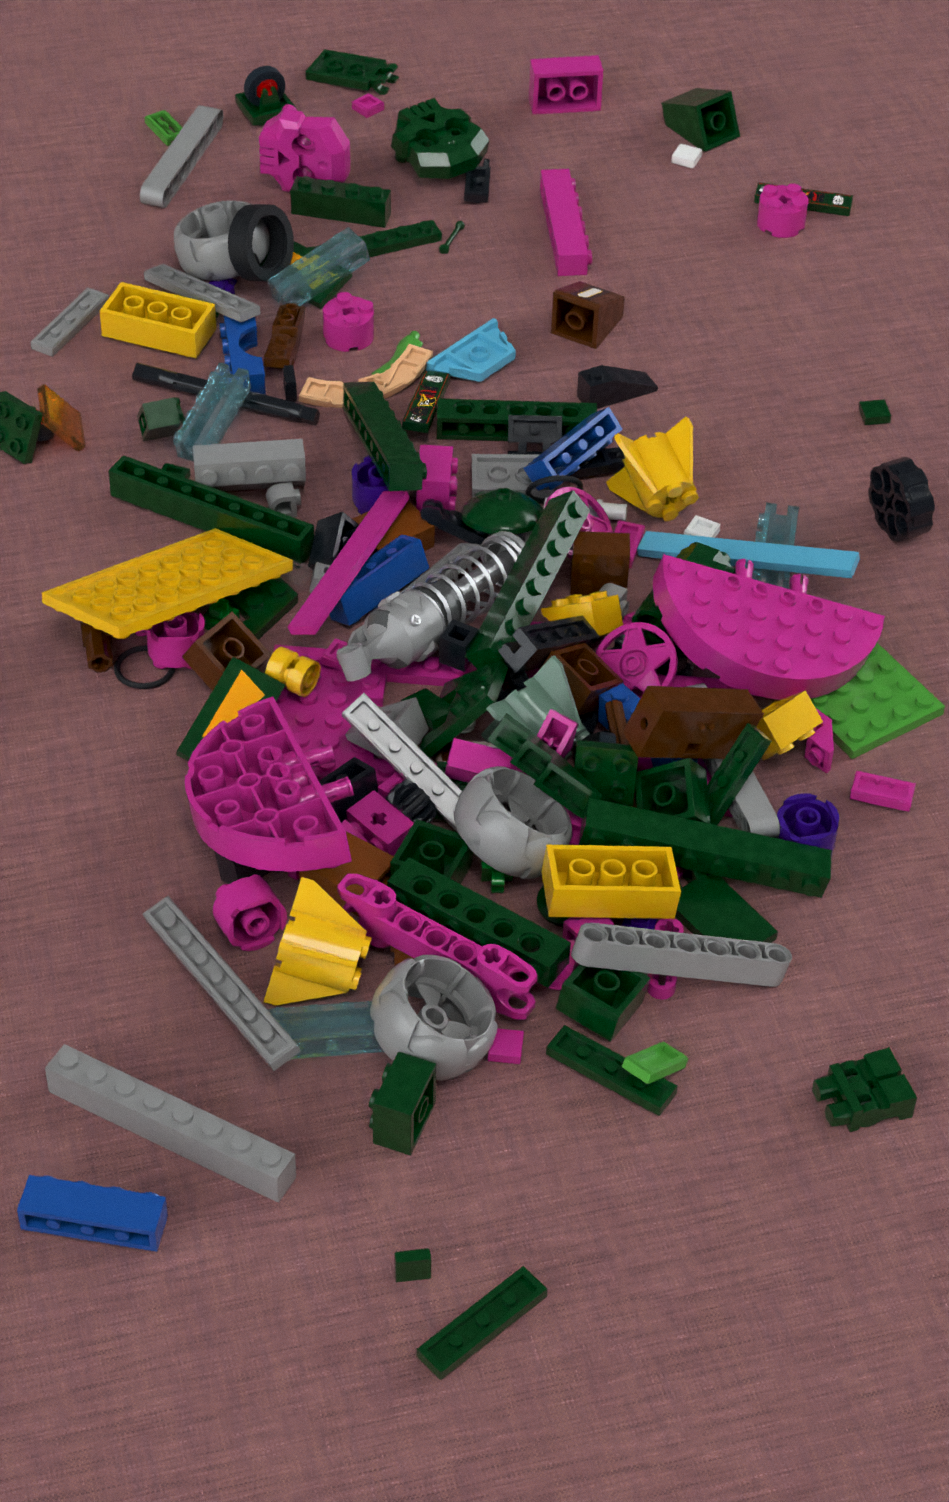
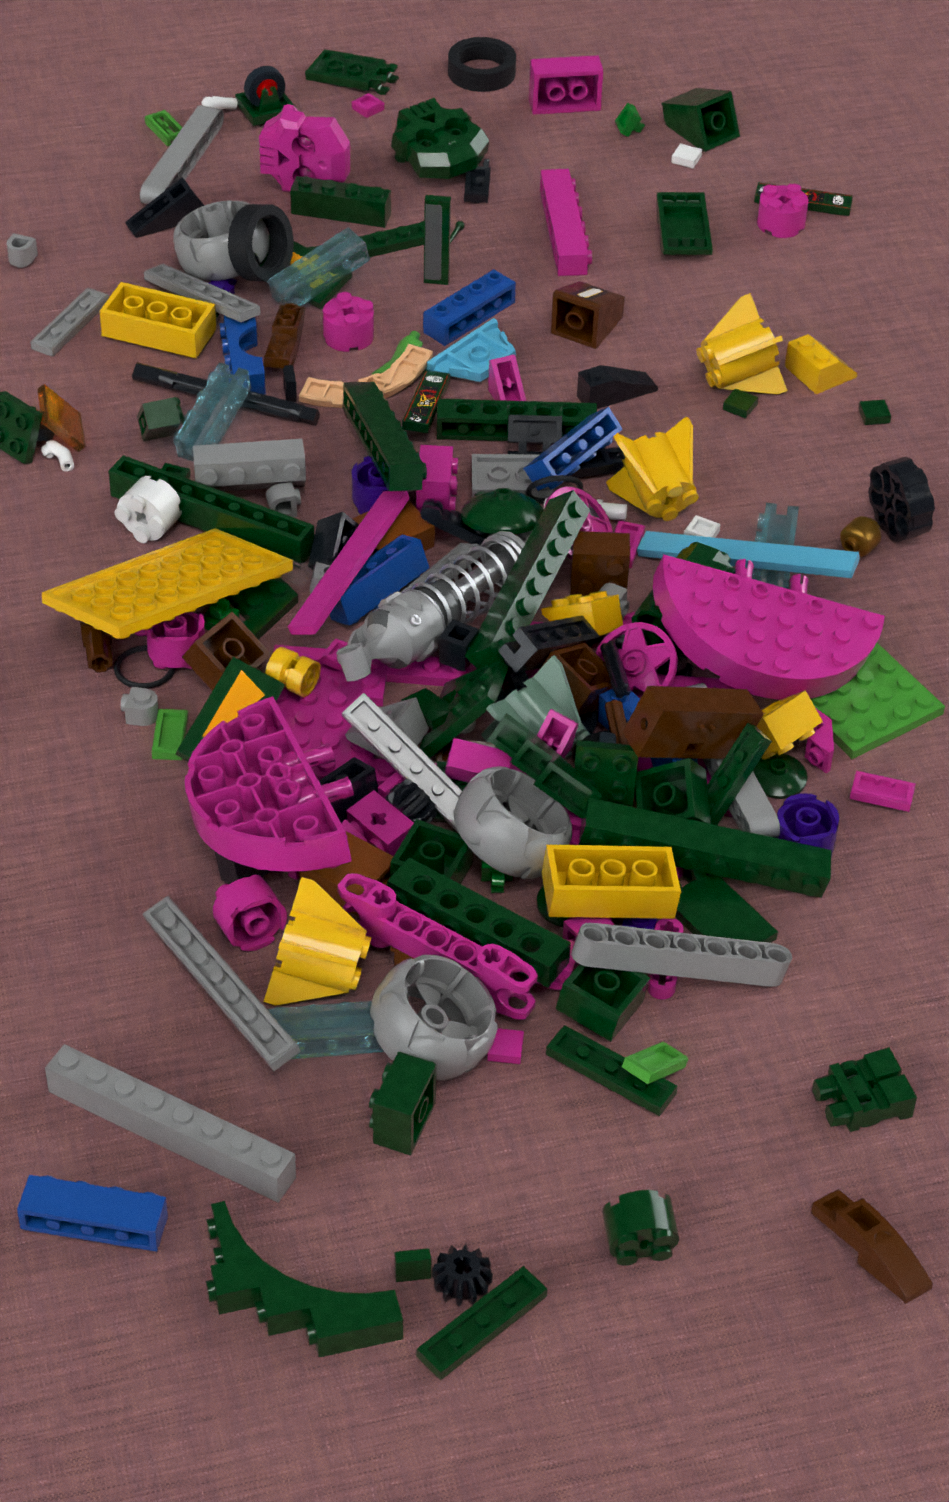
none -> light grey plate [7,233,38,268]
none -> white arm [41,440,74,472]
none -> white brick [114,476,182,543]
none -> light grey plate [121,687,158,726]
none -> black slope [125,177,204,238]
none -> bright green tile [152,709,188,760]
none -> white arm [202,96,237,110]
none -> dark green arch [205,1201,403,1358]
none -> blue brick [423,269,516,346]
none -> tile [424,195,451,285]
none -> black gear [432,1243,493,1307]
none -> black tyre [448,37,516,92]
none -> dark pink slope [488,354,526,401]
none -> black axle [600,640,631,698]
none -> dark green brick [602,1190,679,1266]
none -> green tile [615,102,645,137]
none -> dark green slope [656,192,713,255]
none -> yellow brick [696,293,787,395]
none -> dark green tile [723,388,758,418]
none -> dark green dish [753,753,808,799]
none -> yellow slope [785,334,857,394]
none -> reddish brown slope [811,1189,933,1304]
none -> pearl gold head [840,516,881,557]

